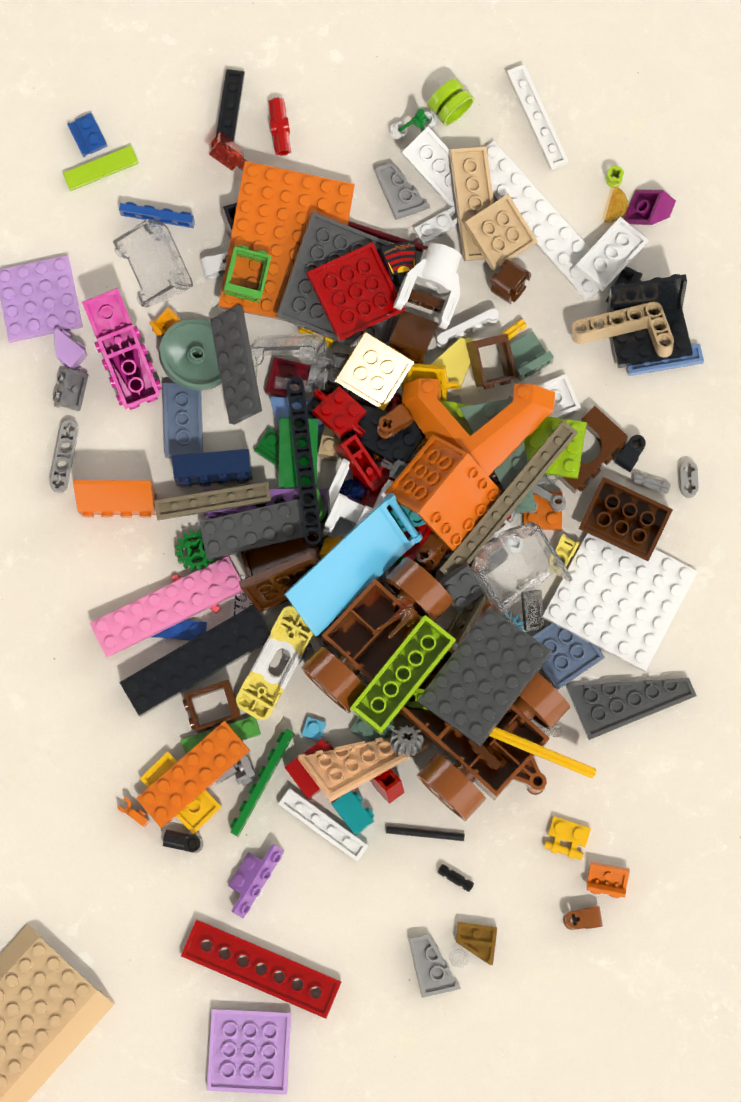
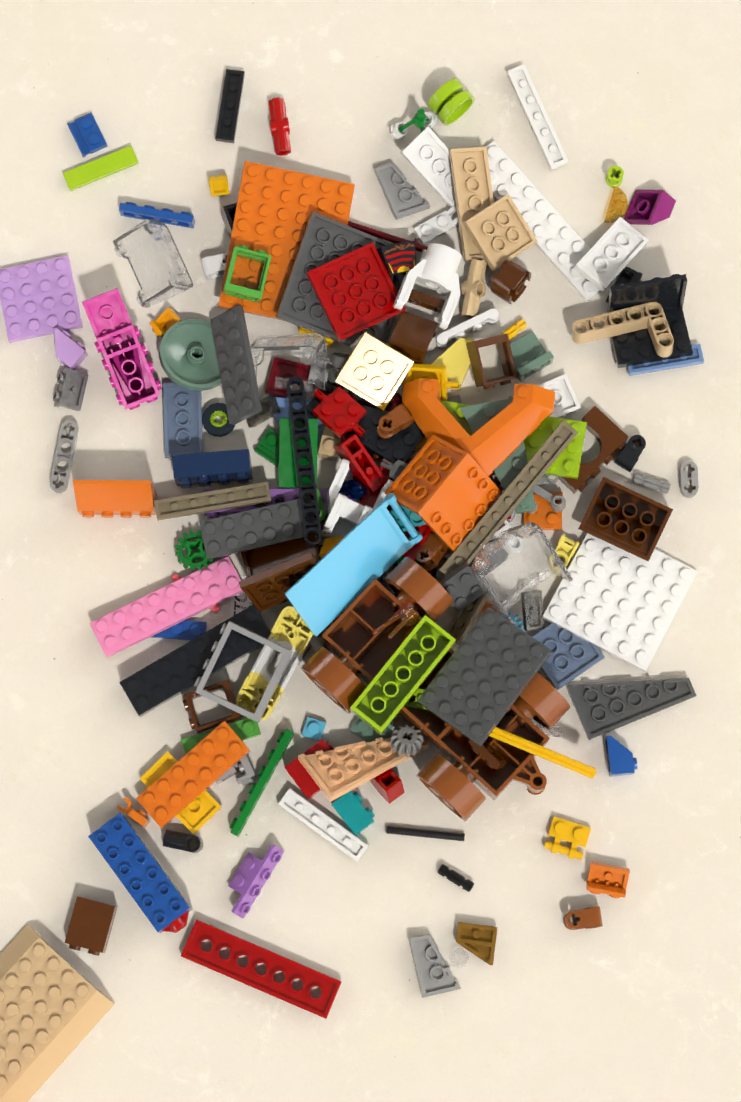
lavender plate [207,1009,291,1095] -> none
clear red torso [209,131,247,171] -> none
none -> reddish brown brick [64,896,117,956]
none -> blue piece [88,813,193,933]
none -> light grey window [194,621,293,723]
none -> black bush [202,403,236,437]
none -> yellow tile [209,174,230,197]
none -> clear smoke plate [246,395,280,427]
none -> tan piece [461,259,487,318]
none -> blue slope [605,736,637,777]

